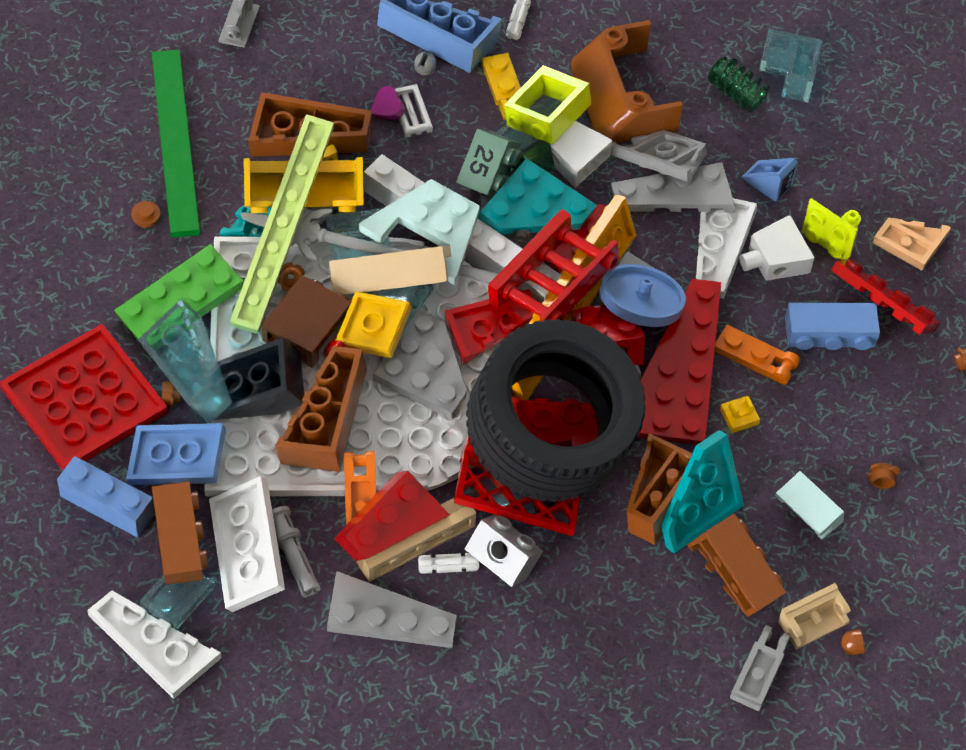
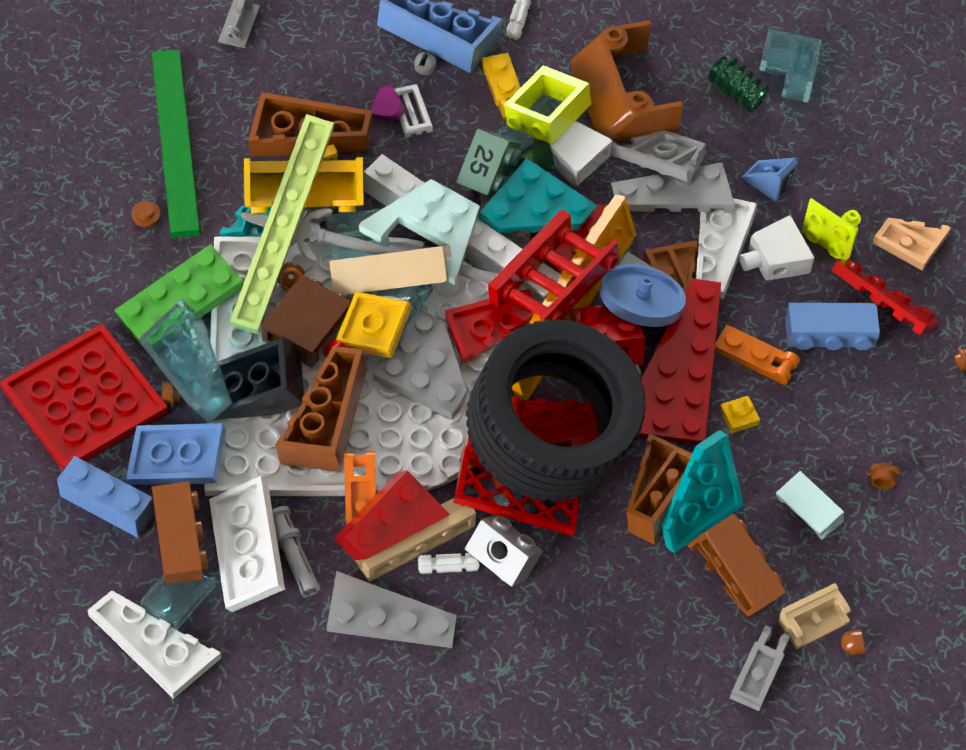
none -> dark orange wing [643,240,697,293]

